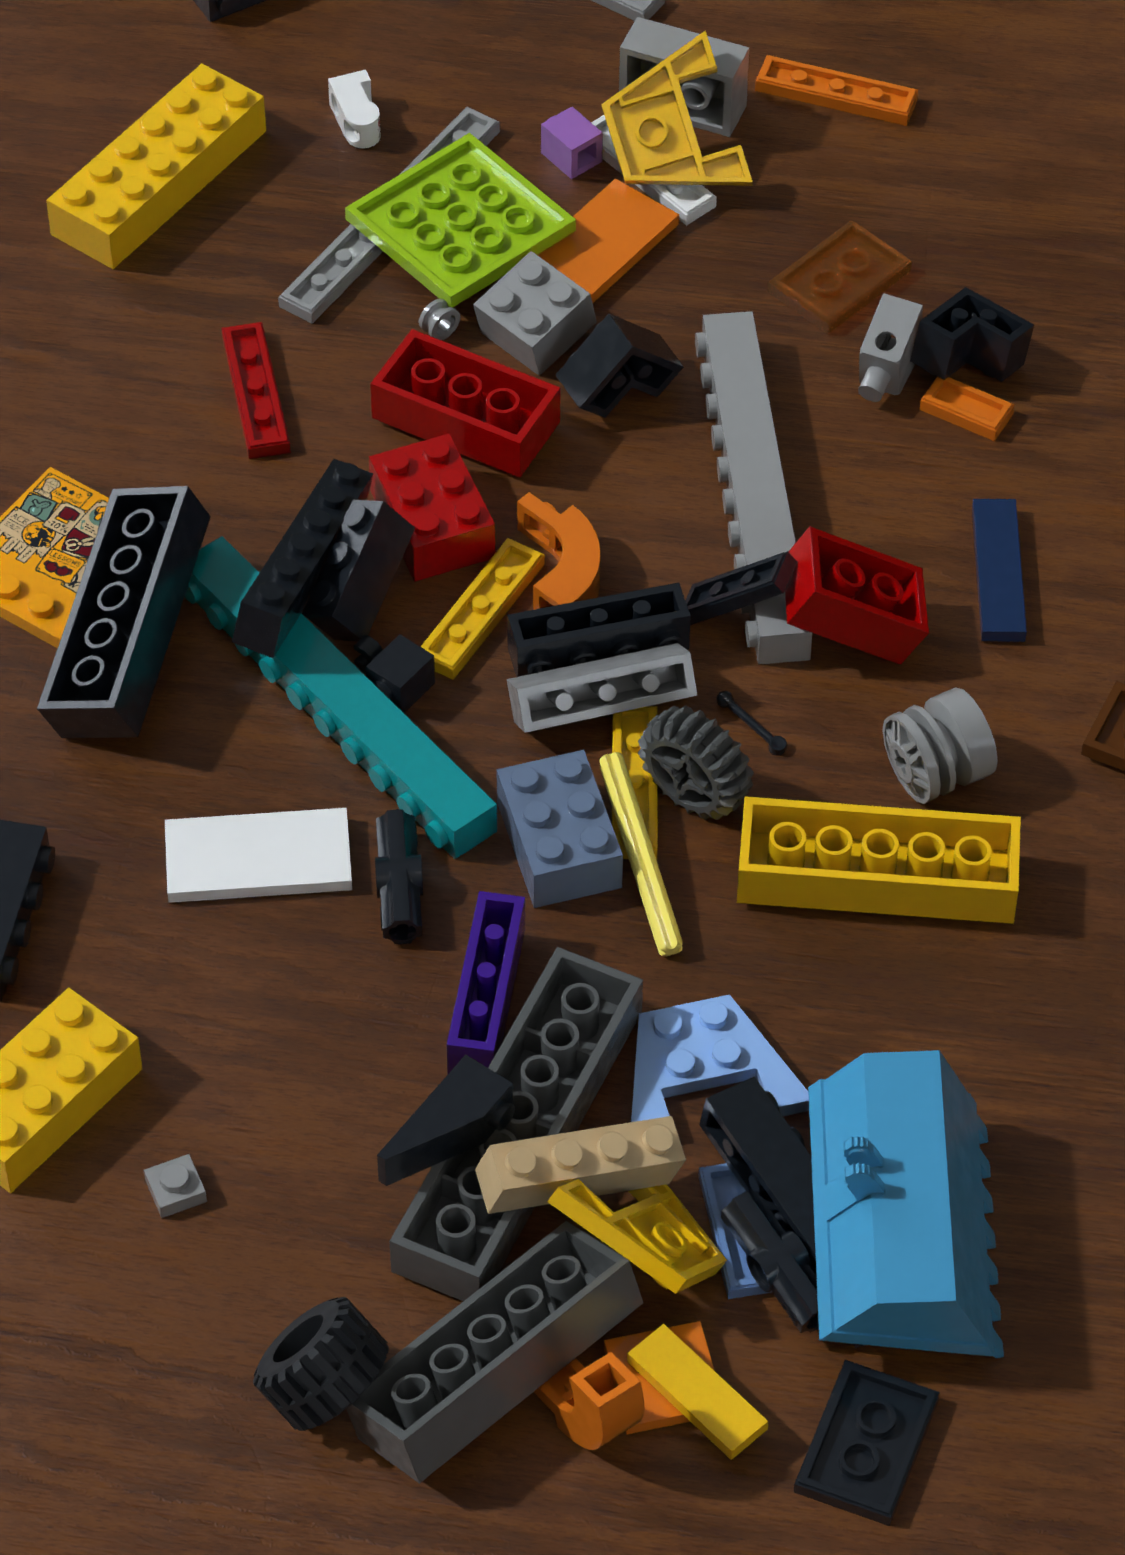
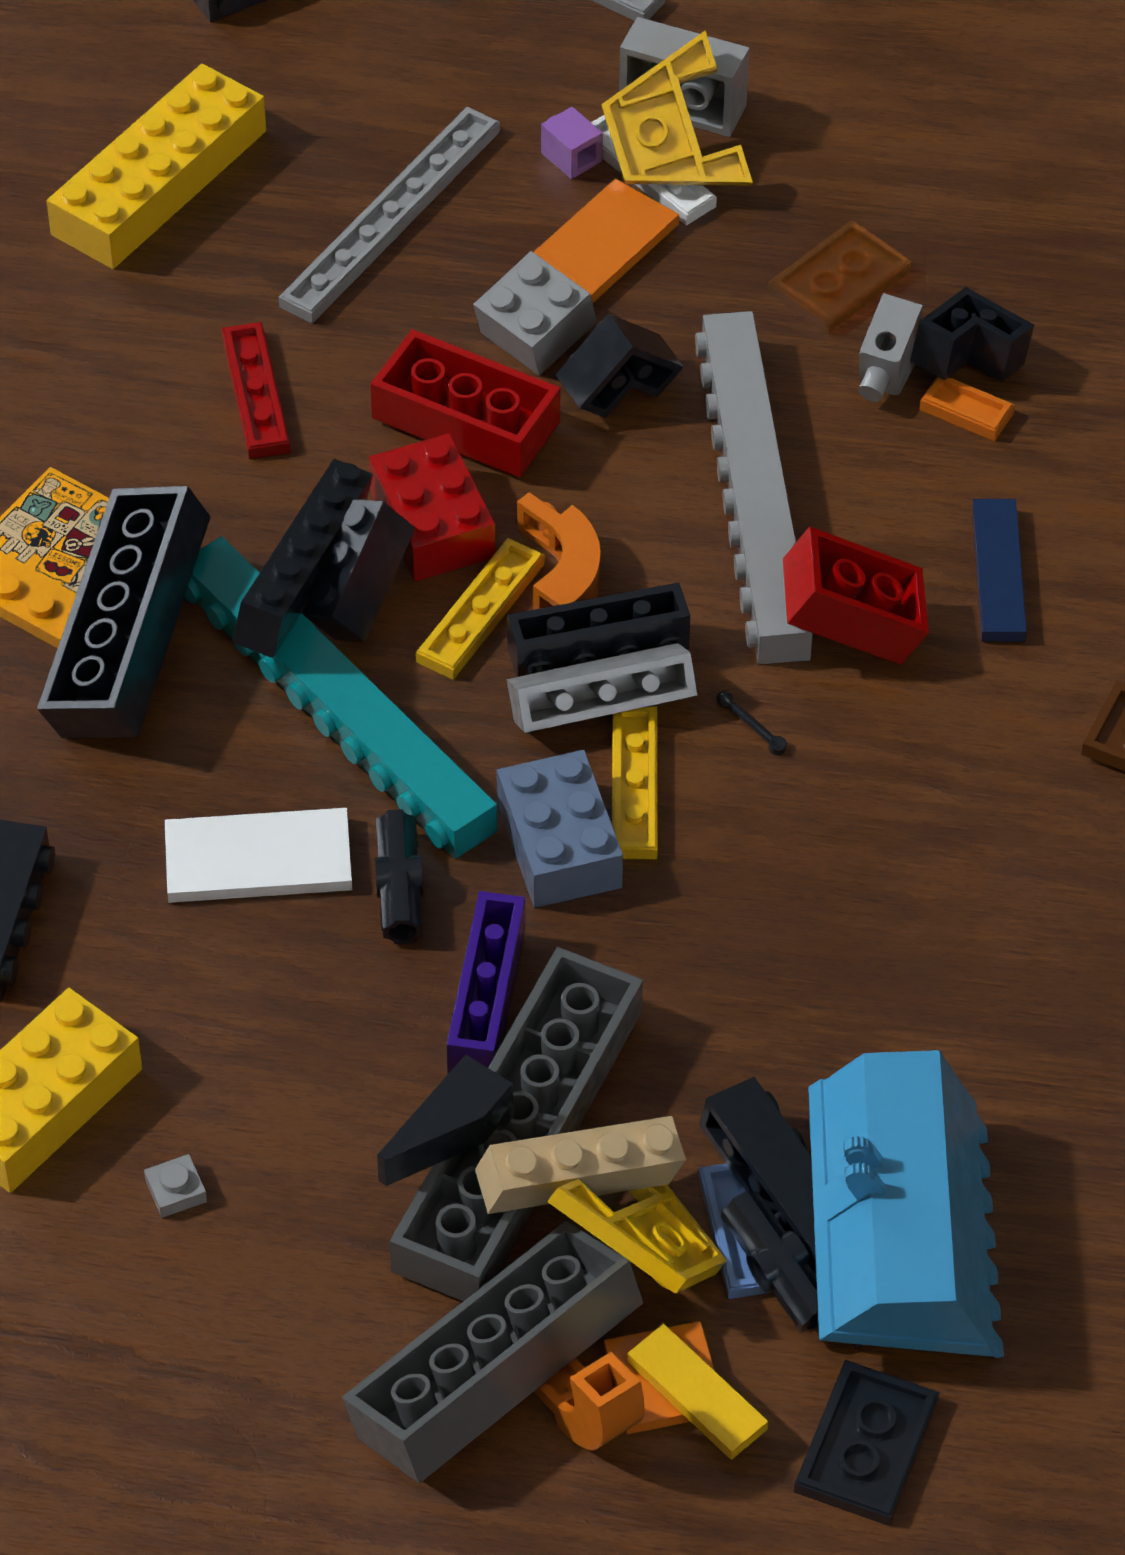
black tyre [253,1297,389,1431] -> none
white leg [328,69,381,149] -> none
lime plate [345,132,576,308] -> none
black brick [354,634,435,713] -> none
light grey bush [419,298,460,340] -> none
light yellow axle [599,752,683,957] -> none
light blue wing [631,994,809,1122] -> none
dark grey gear [638,705,754,820] -> none
black tile [685,551,797,625] -> none
yellow brick [737,796,1021,924] -> none
orange tile [755,55,918,126] -> none
light grey wheel [882,687,998,804] -> none

